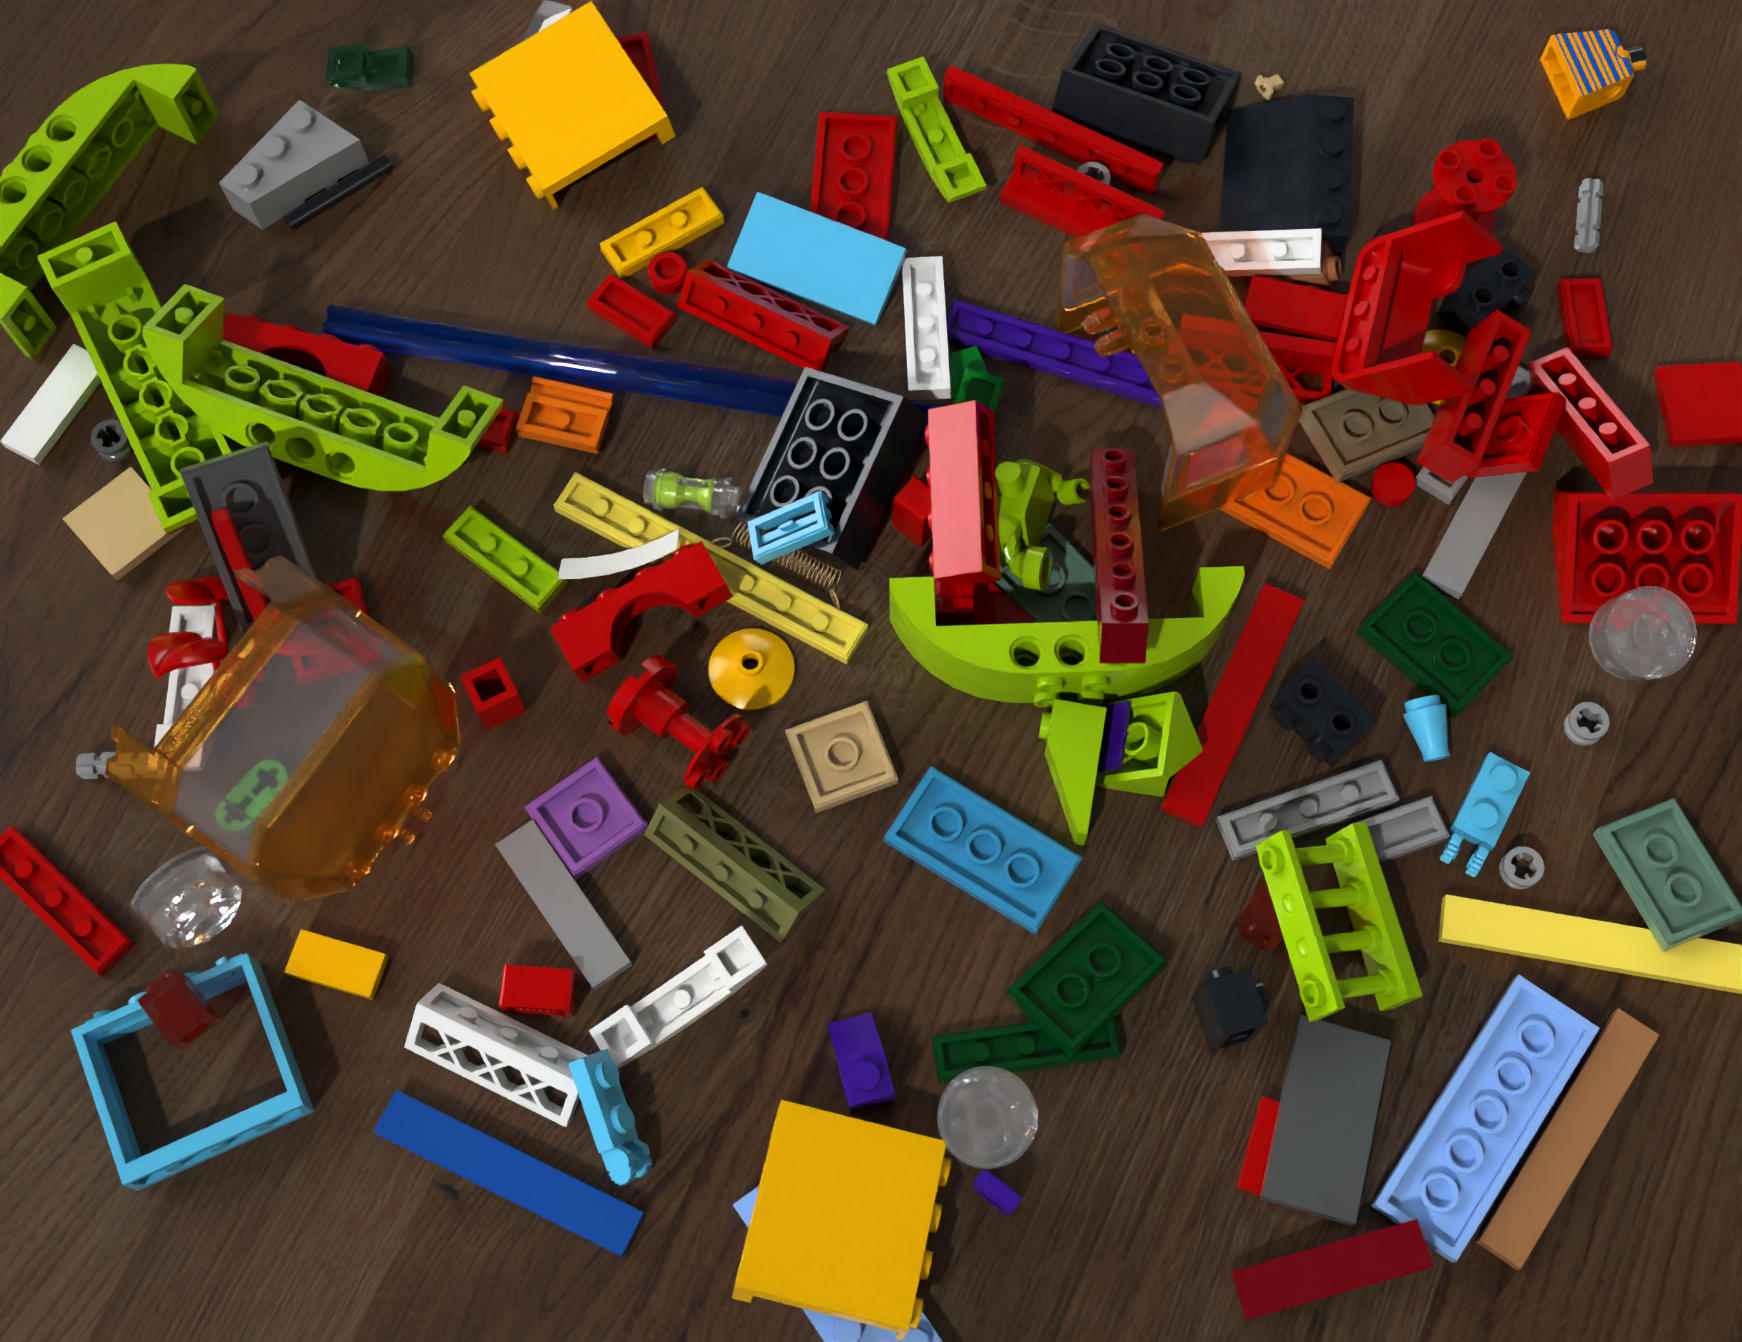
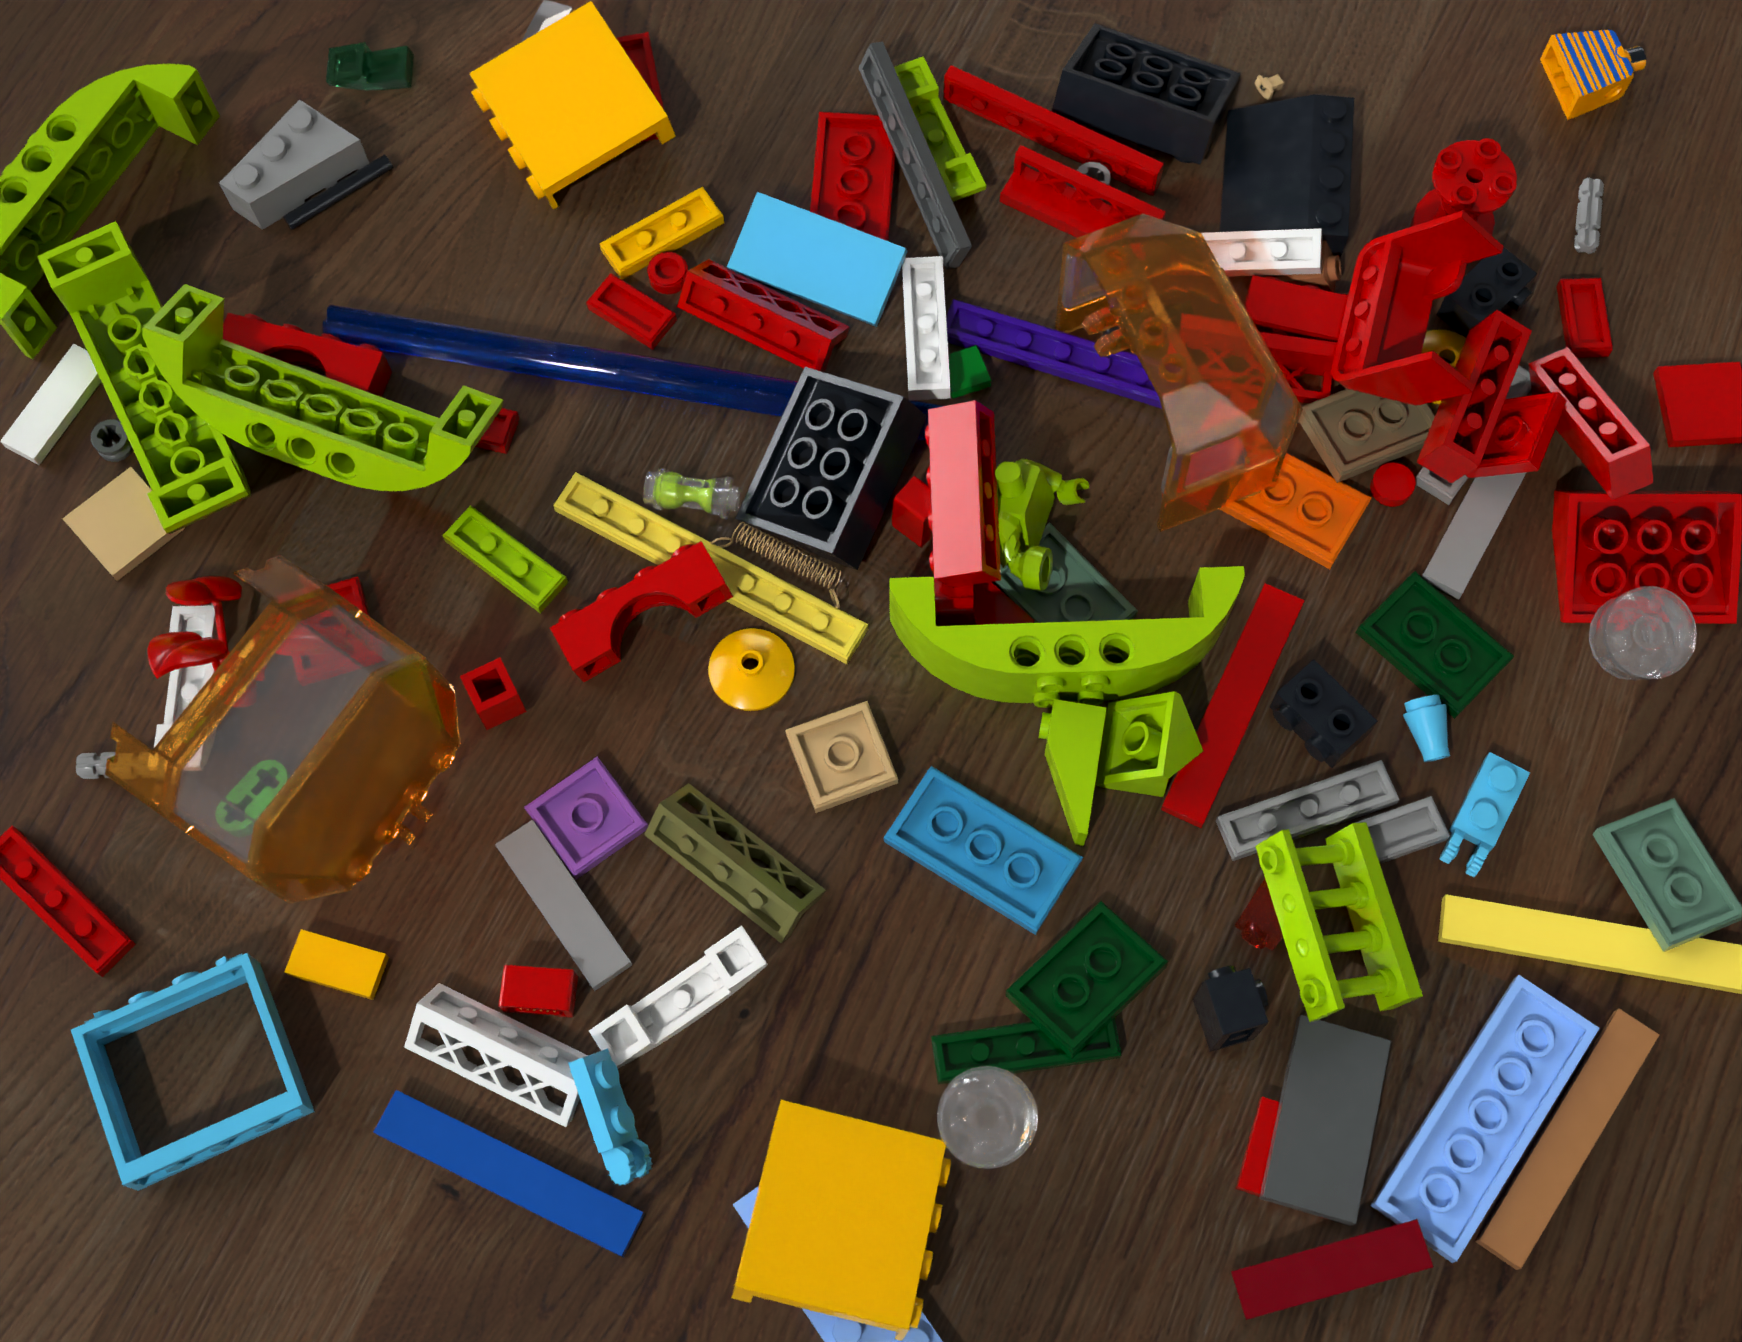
clear wheel [131,847,242,949] -> none
clear red brick [137,971,221,1050] -> none
dark grey tile [180,441,327,633] -> none
red tile [211,506,280,643] -> none
orange plate [516,376,615,454] -> none
white sticker [558,529,680,579] -> none
red piece [606,654,751,790] -> none
medium azure tile [747,491,835,564] -> none
dark purple slope [827,1012,895,1115] -> none
green tile [953,367,1005,418] -> none
dark purple tile [972,1169,1022,1216] -> none
dark red brick [1089,448,1149,663] -> none
dark purple window [1097,701,1132,772] -> none
light grey bush [1499,846,1545,889] -> none
light grey bush [1563,702,1610,746] -> none
none -> dark grey tile [859,41,972,270]

